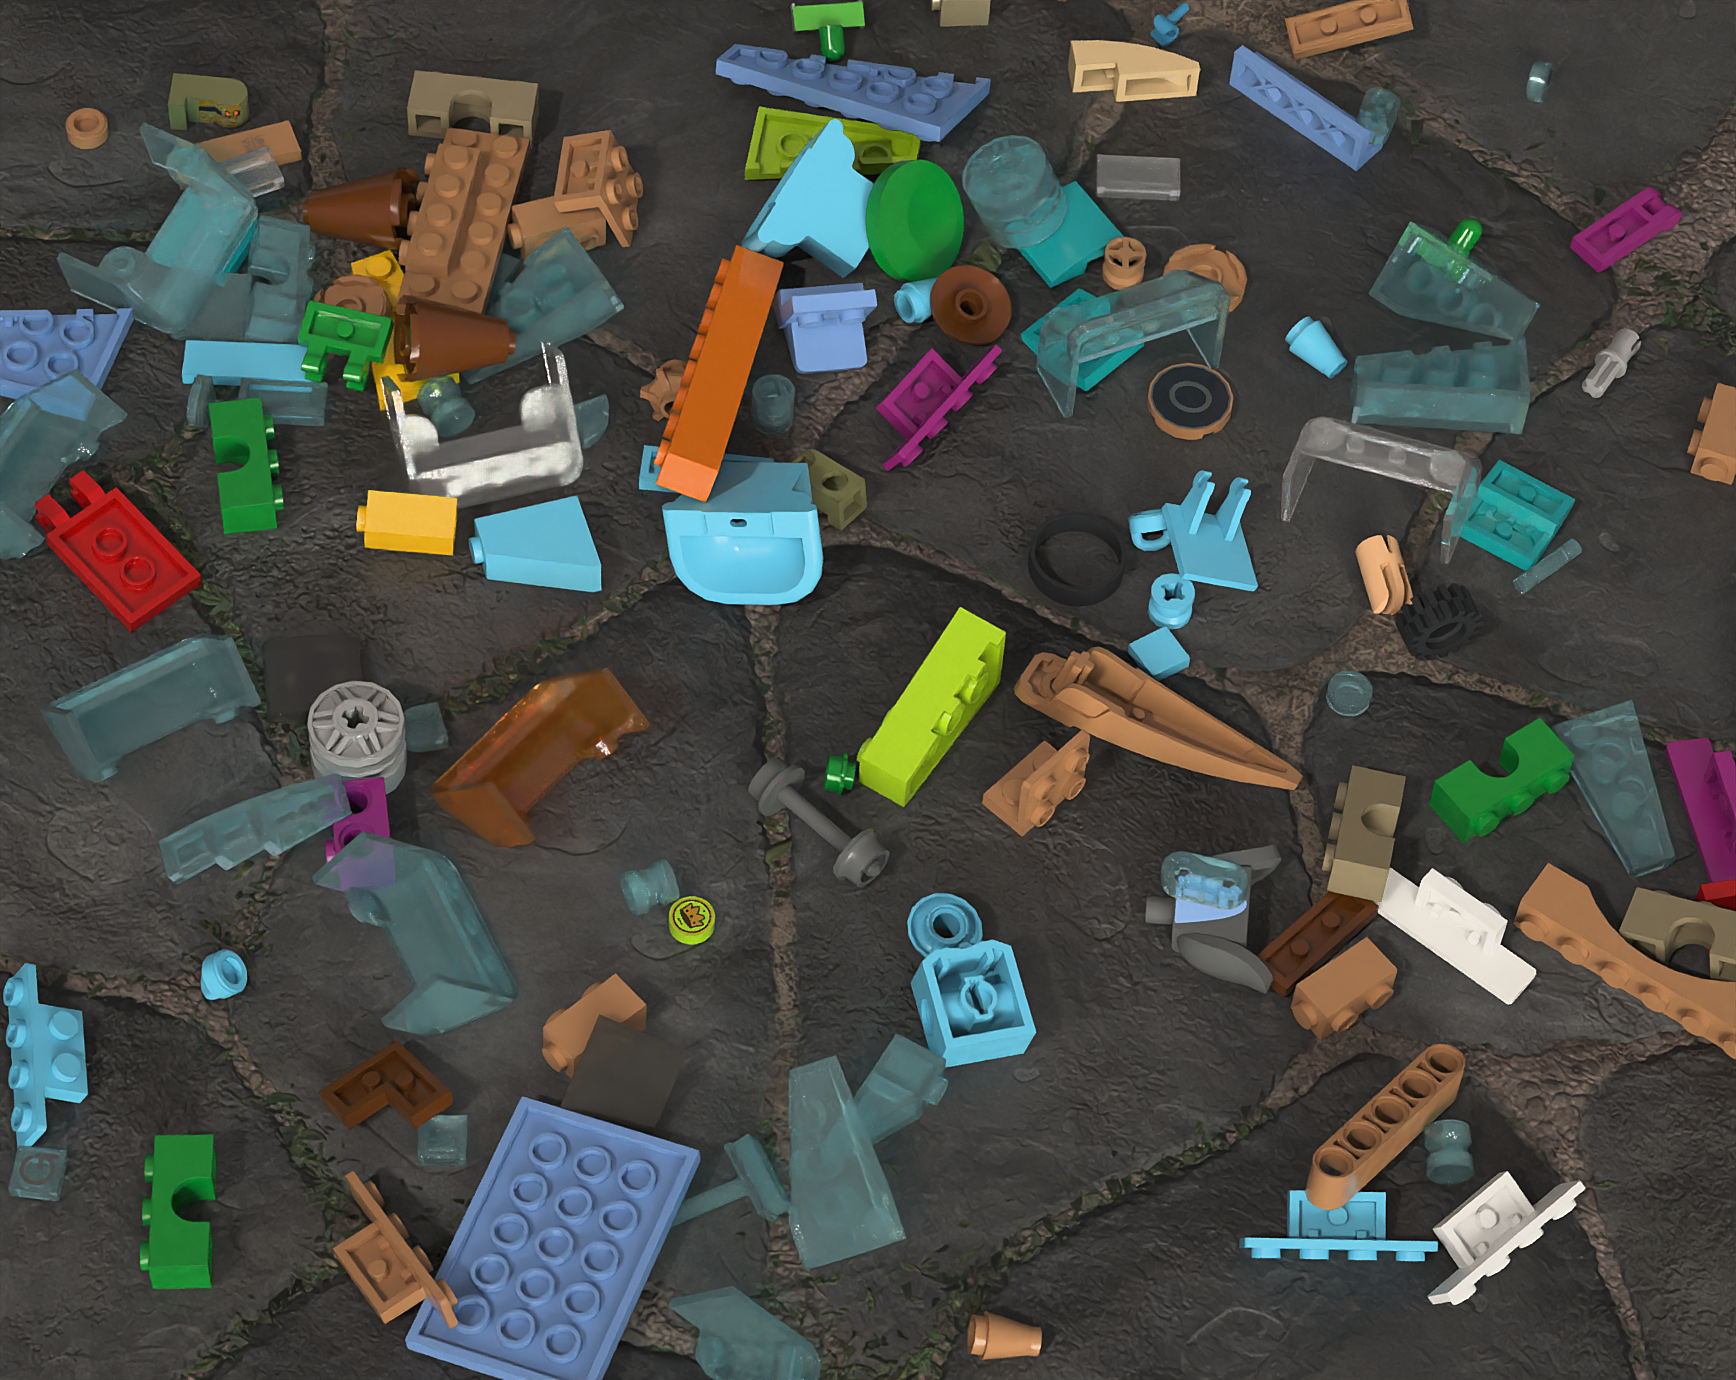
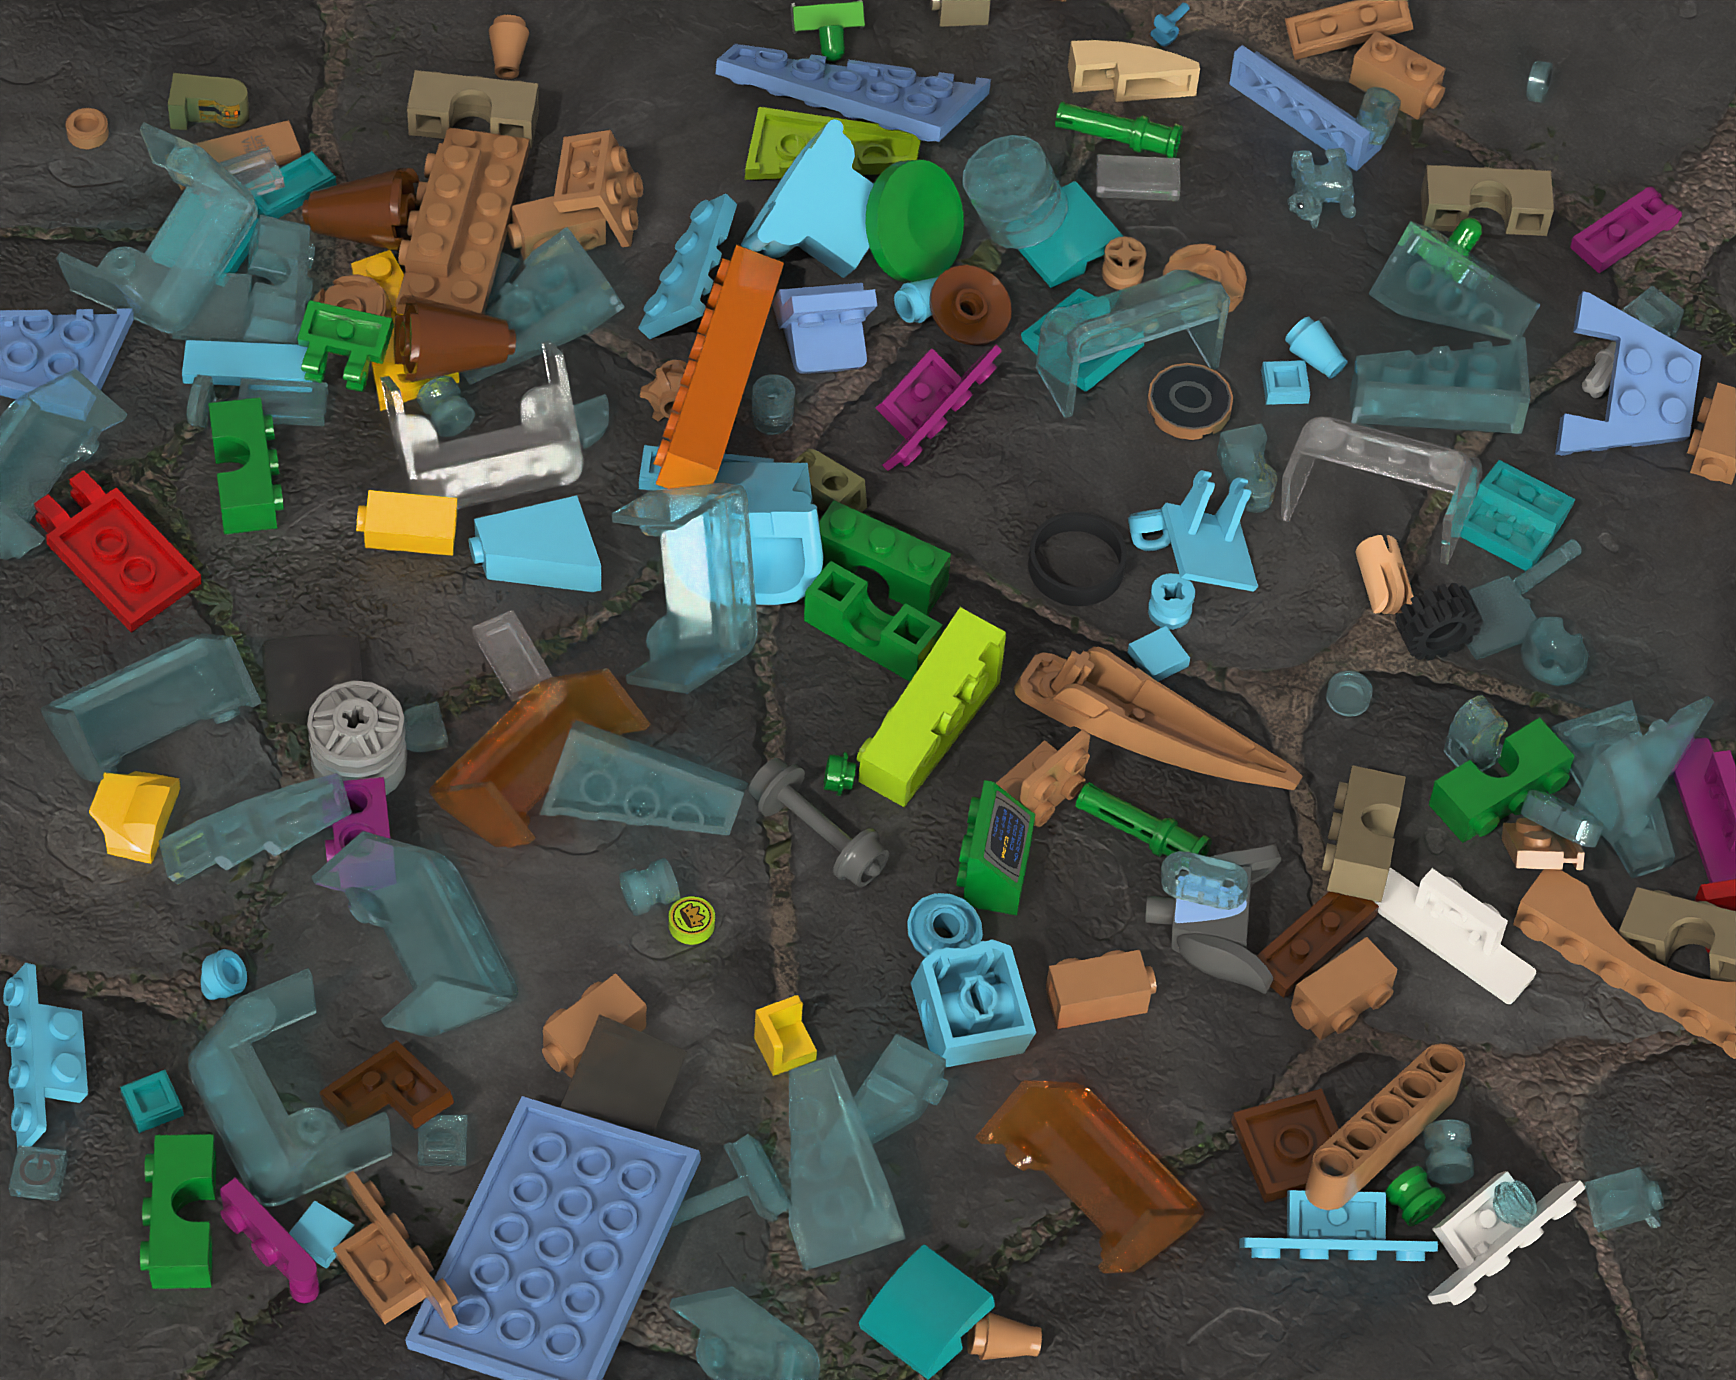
none -> yellow slope [89,771,181,864]
none -> teal tile [120,1069,184,1133]
none -> clear light blue windscreen [188,968,392,1206]
none -> magenta plate [220,1178,319,1303]
none -> teal tile [242,151,337,224]
none -> medium azure tile [289,1201,355,1269]
none -> clear tile [473,610,553,702]
none -> medium nougat cone [489,15,530,79]
none -> clear light blue wedge [540,720,748,835]
none -> clear light blue windscreen [612,483,758,694]
none -> medium azure wing [638,194,737,339]
none -> yellow panel [754,995,817,1076]
none -> green arch [804,561,943,682]
none -> green arch [819,500,951,616]
none -> teal slope [859,1244,995,1380]
none -> green slope [956,780,1035,916]
none -> clear orange windscreen [975,1080,1204,1274]
none -> medium nougat brick [1046,950,1156,1029]
none -> green pin [1055,101,1183,161]
none -> green pin [1075,782,1212,871]
none -> clear light blue leg [1217,423,1278,513]
none -> reddish brown plate [1231,1088,1339,1203]
none -> medium azure tile [1261,360,1310,405]
none -> clear light blue animal [1287,148,1356,228]
none -> medium nougat brick [1349,31,1445,120]
none -> green wheel [1385,1166,1446,1226]
none -> dark tan arch [1421,165,1554,236]
none -> clear light blue leg [1443,695,1508,772]
none -> clear light blue piece [1466,575,1544,661]
none -> clear light blue plate [1493,1180,1537,1228]
none -> medium nougat plate [1502,818,1585,870]
none -> clear light blue beam [1520,790,1605,847]
none -> clear light blue hair [1521,617,1589,686]
none -> medium blue wing [1555,292,1701,456]
none -> clear light blue wedge [1574,696,1714,845]
none -> clear light blue bracket [1584,1167,1665,1232]
none -> clear light blue panel [1621,285,1684,339]

